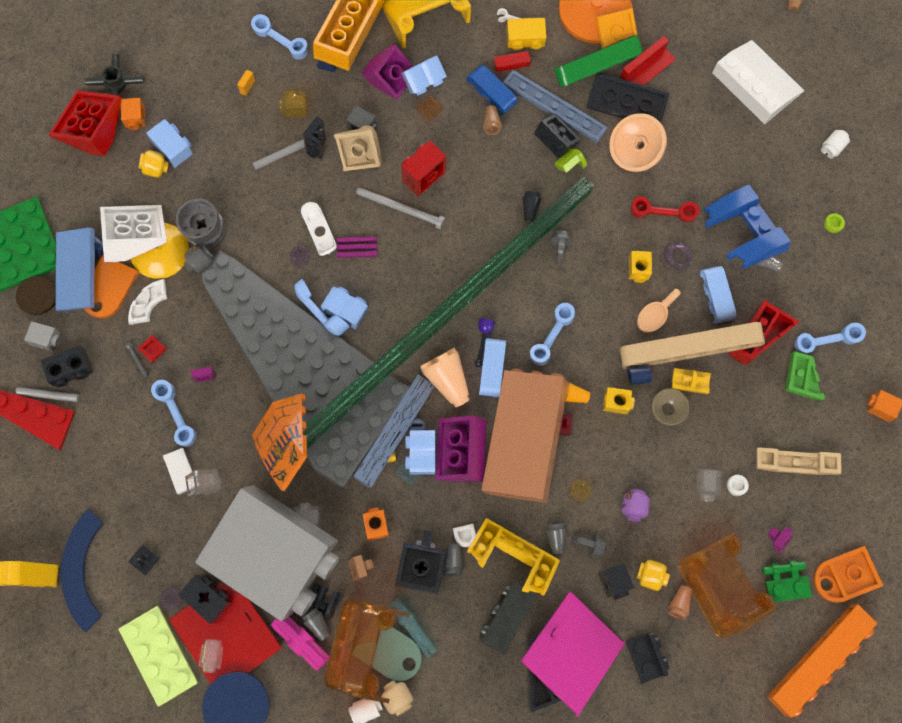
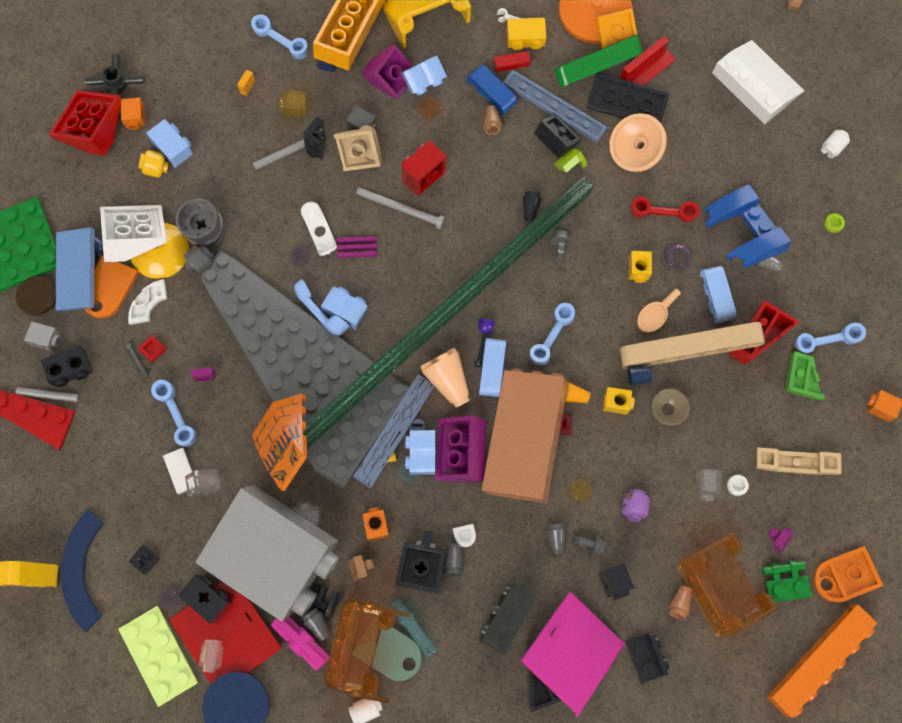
tan head [381,681,414,716] -> none
yellow wedge [467,518,560,596] -> none
yellow head [637,560,670,591] -> none
yellow hips [671,368,711,394] -> none

